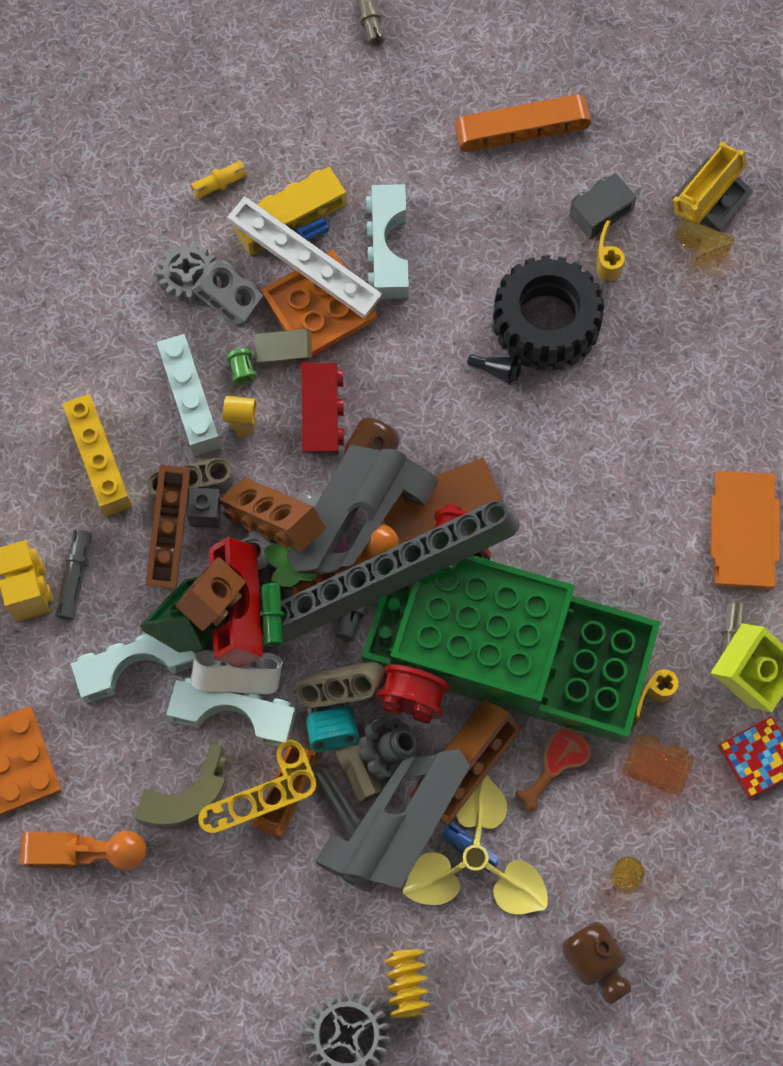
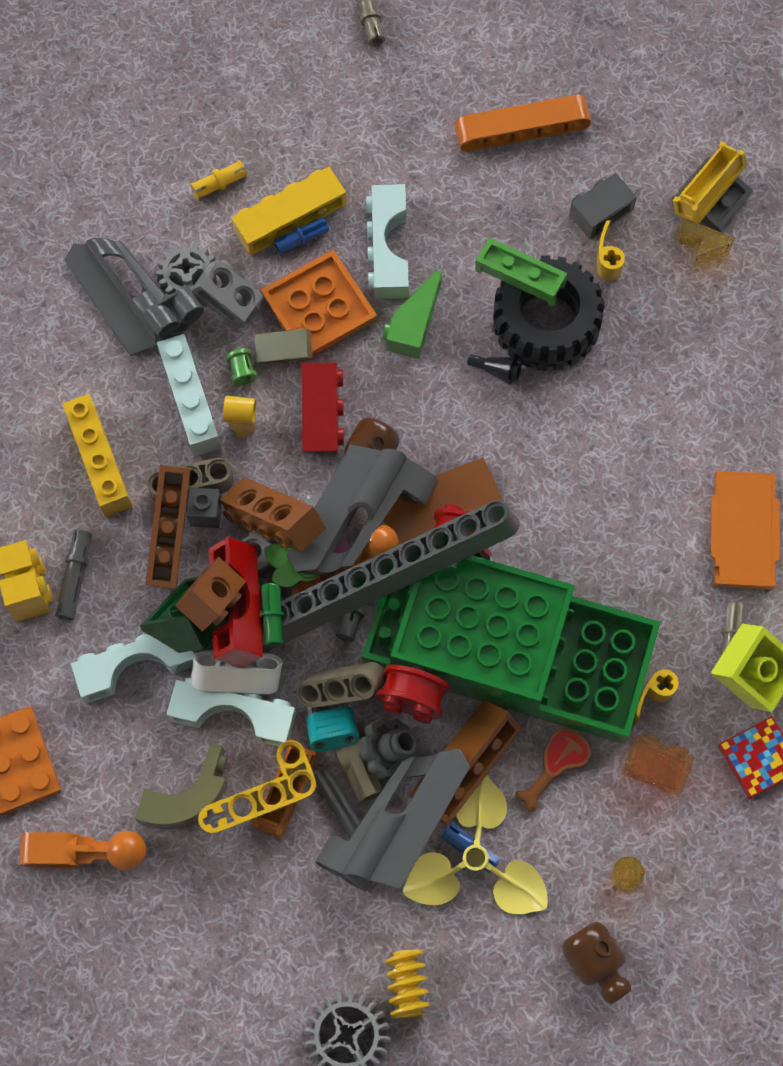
white plate [227,196,382,319] -> none
none -> dark grey panel [64,238,204,356]
none -> bright green slope [382,270,442,359]
none -> bright green container [475,237,567,307]

